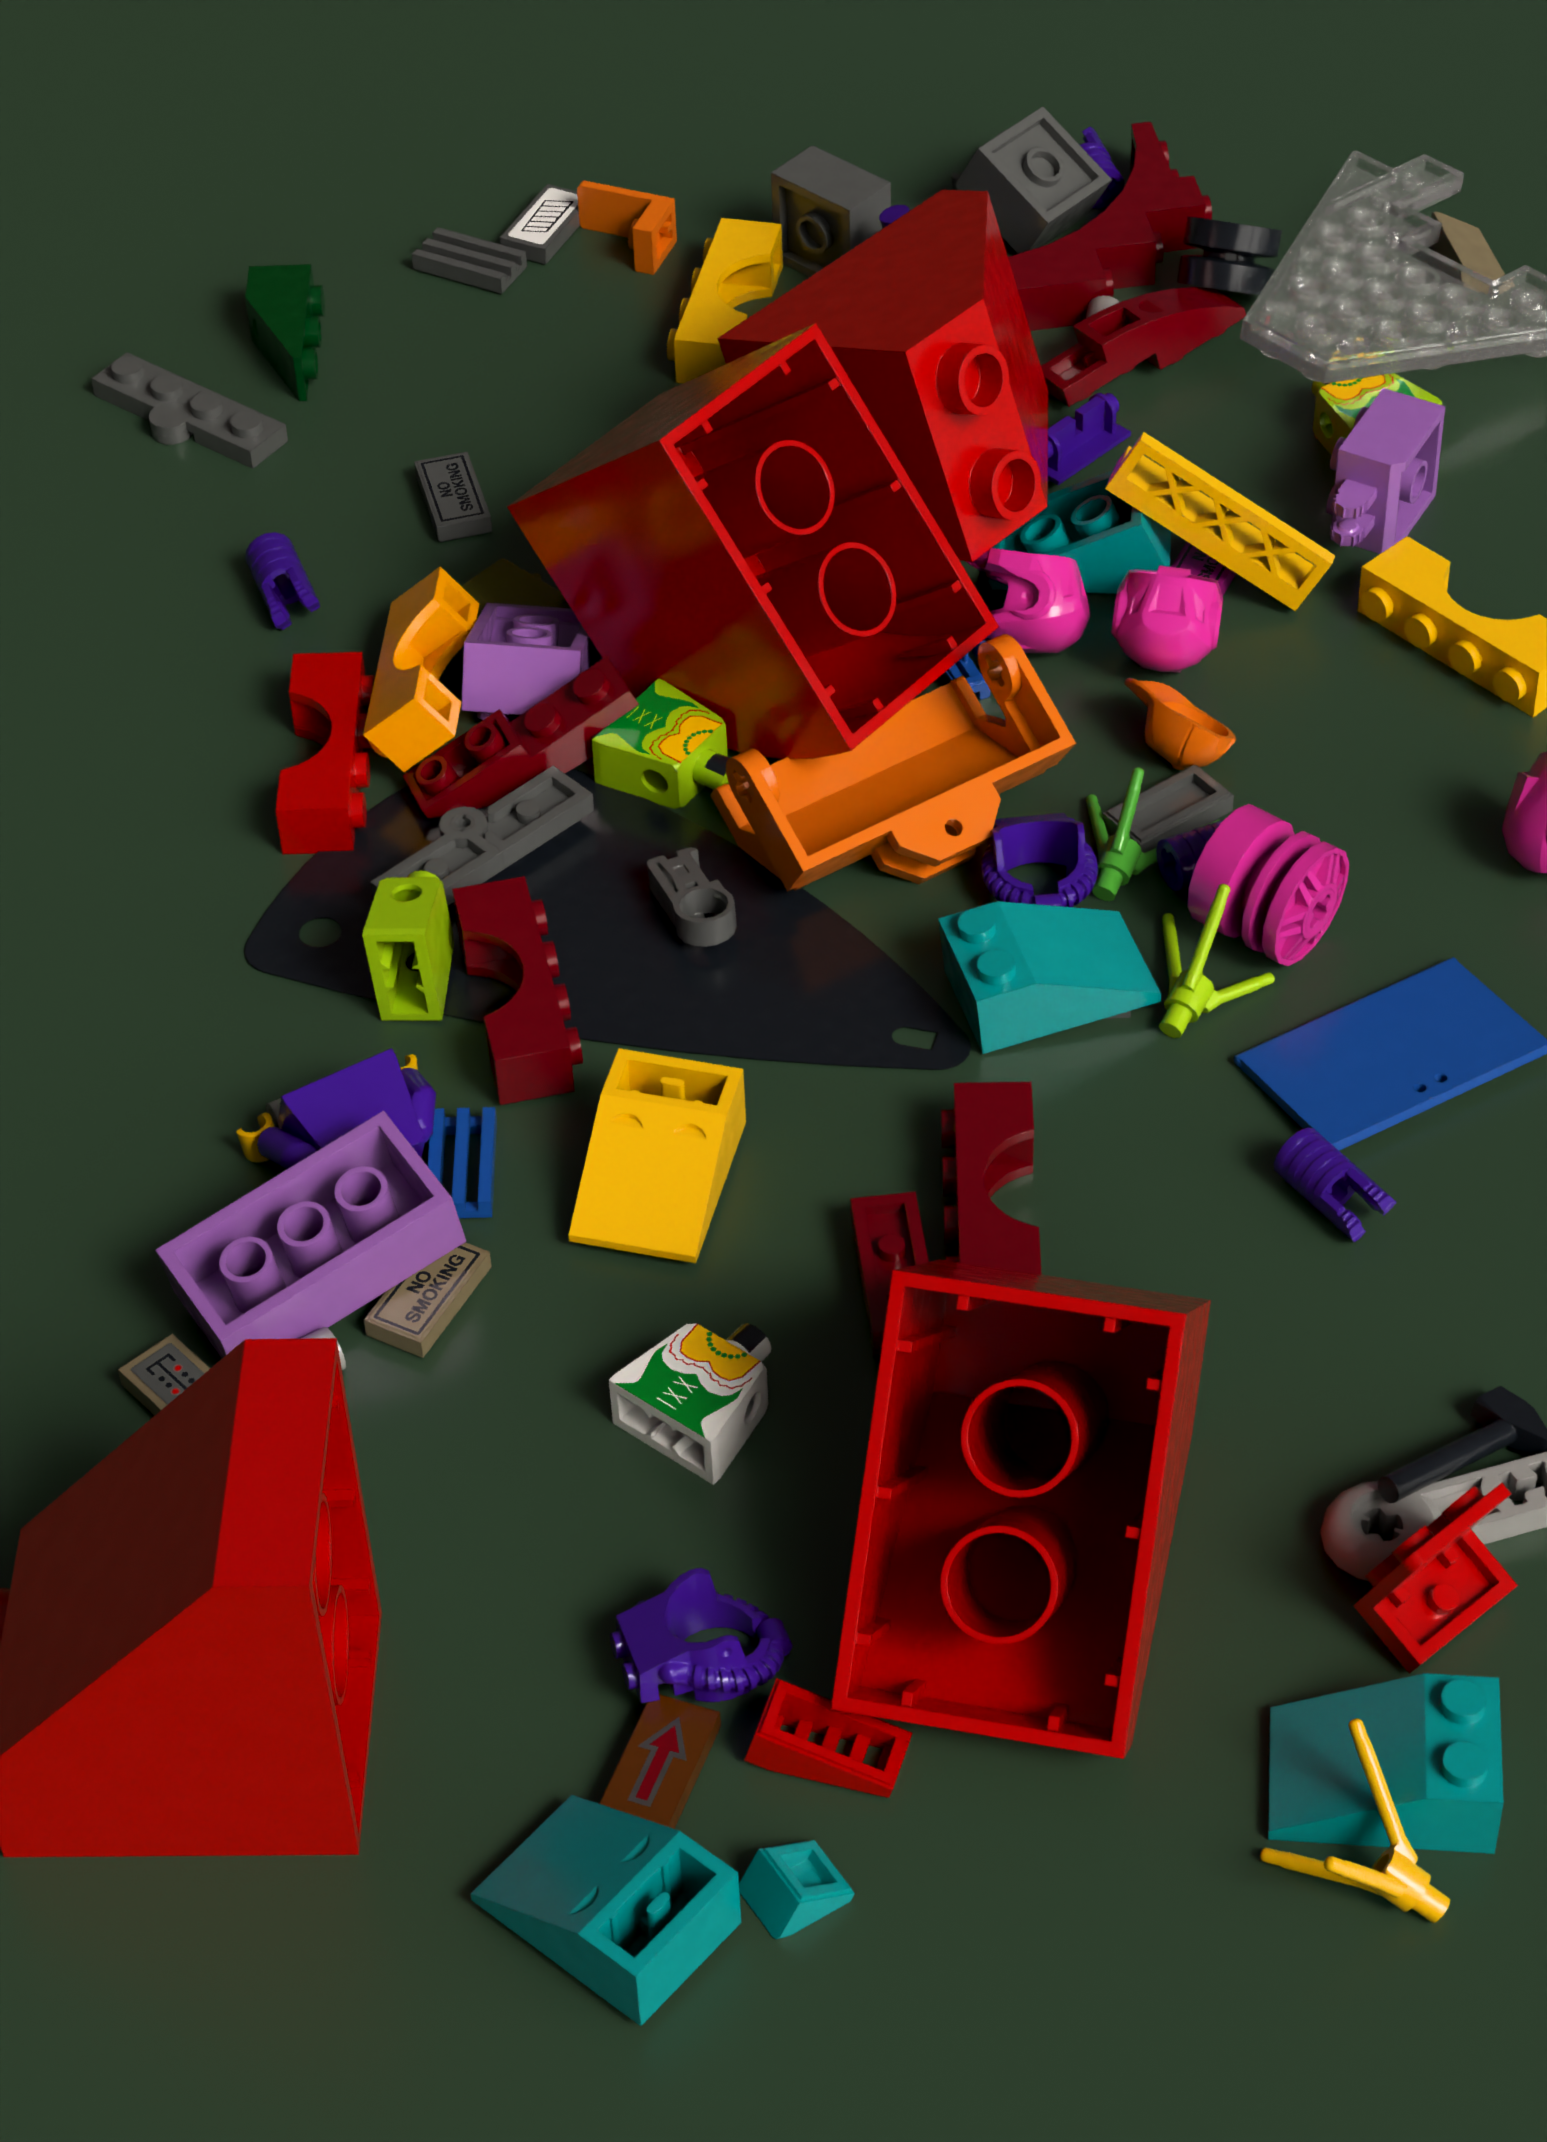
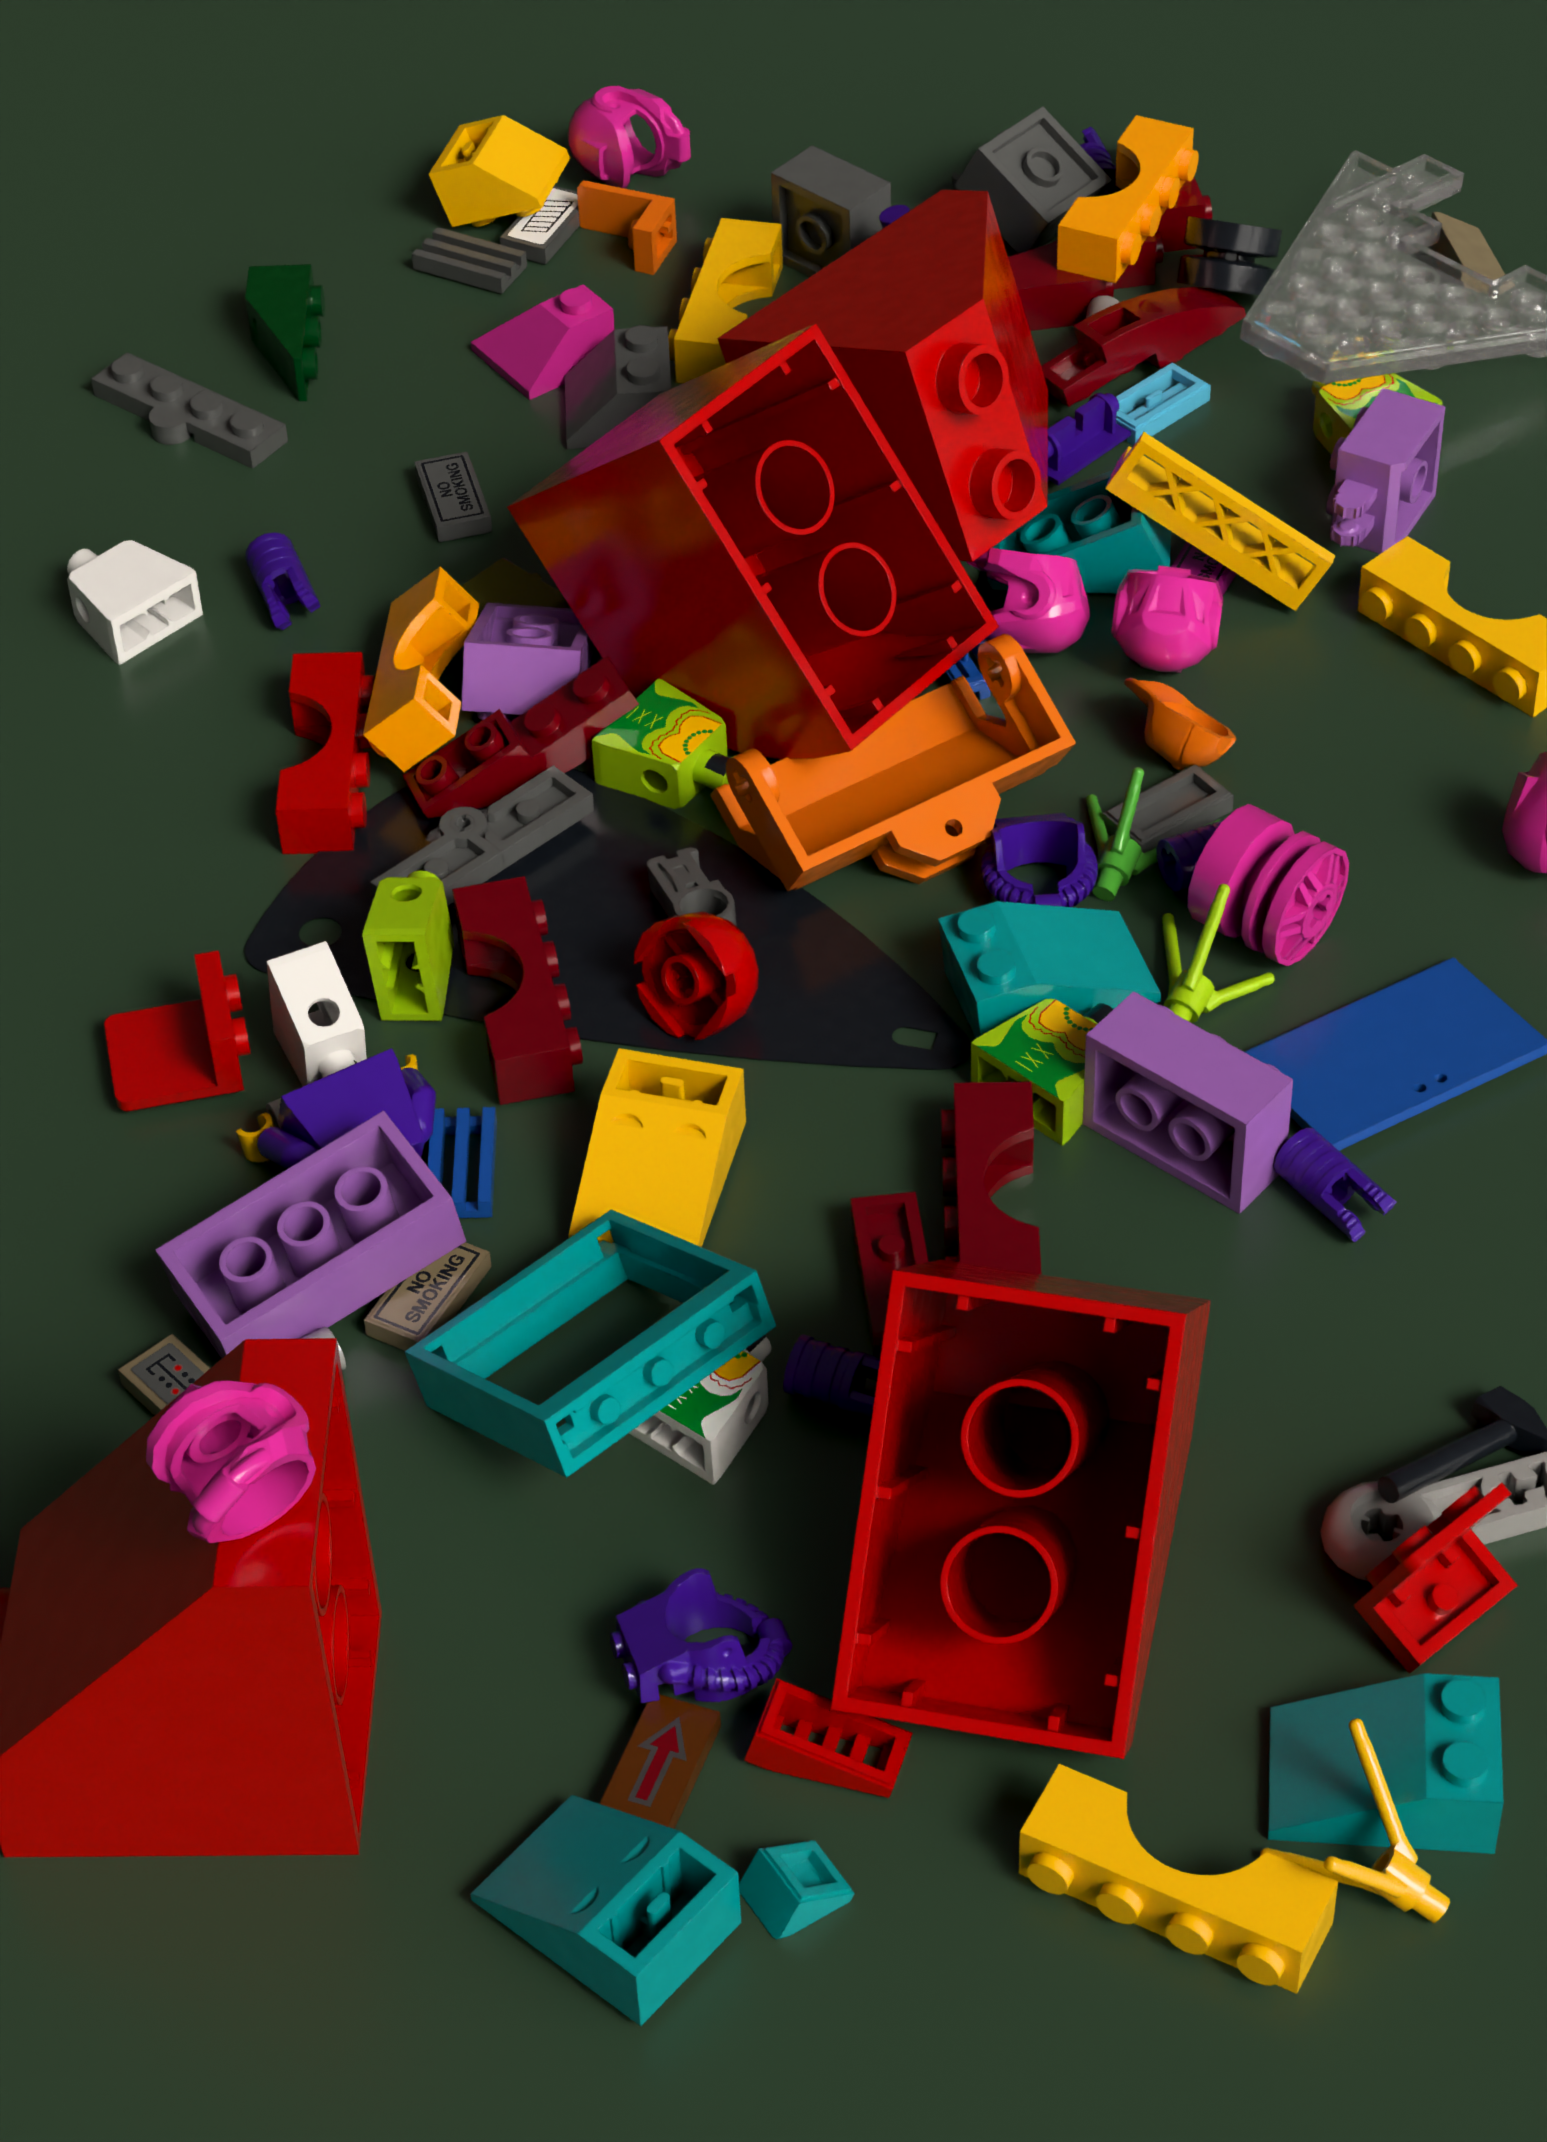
none -> white torso [67,540,203,665]
none -> red bracket [104,950,251,1111]
none -> dark pink helmet [146,1381,316,1543]
none -> white torso [266,941,367,1086]
none -> teal window [405,1209,776,1478]
none -> yellow slope [428,115,570,227]
none -> dark pink slope [471,284,615,400]
none -> dark grey slope [564,325,671,449]
none -> dark pink helmet [567,86,691,189]
none -> red cylinder [634,911,759,1040]
none -> dark purple hinge [783,1334,880,1420]
none -> torso [971,999,1113,1146]
none -> yellow arch [1019,1764,1338,1994]
none -> light orange arch [1057,115,1199,283]
none -> medium lavender brick [1083,991,1293,1214]
none -> medium azure tile [1116,363,1211,446]

